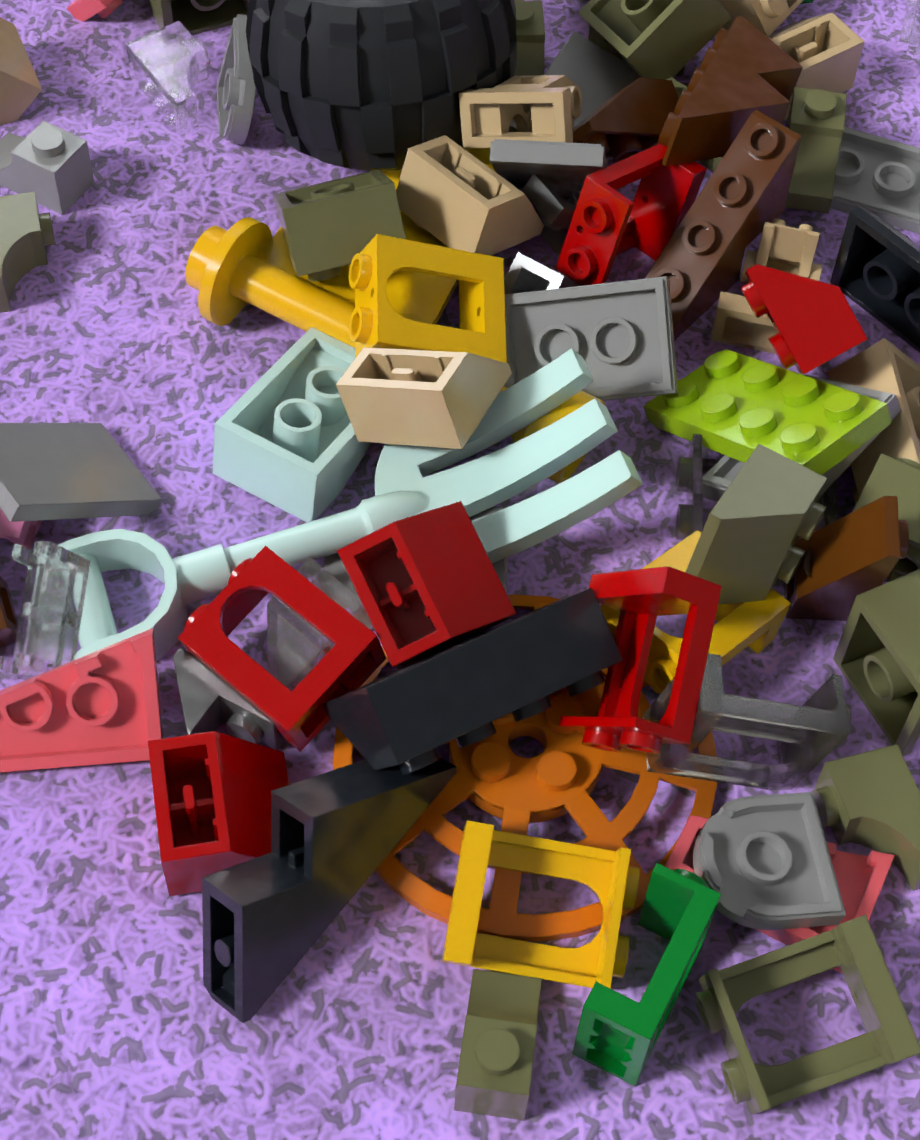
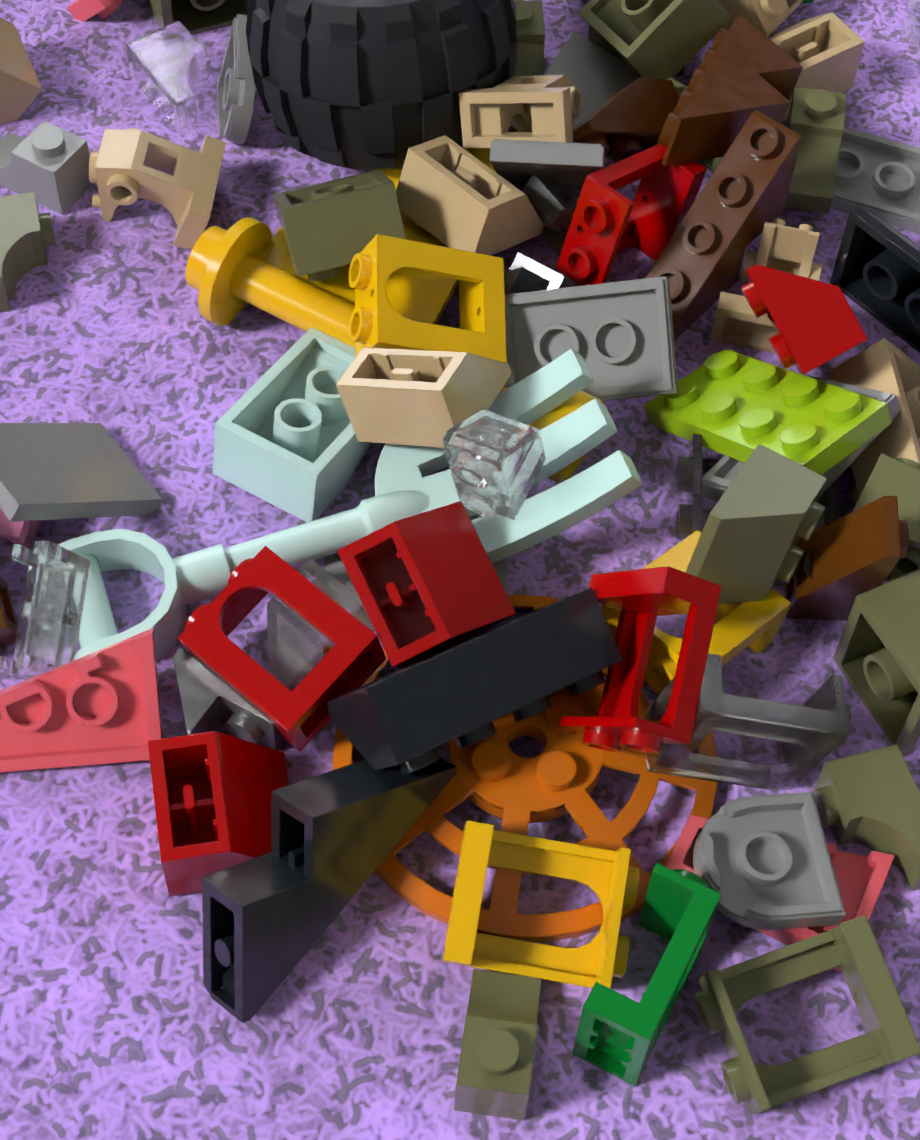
none -> tan tile [89,128,226,249]
none -> clear slope [442,409,546,521]

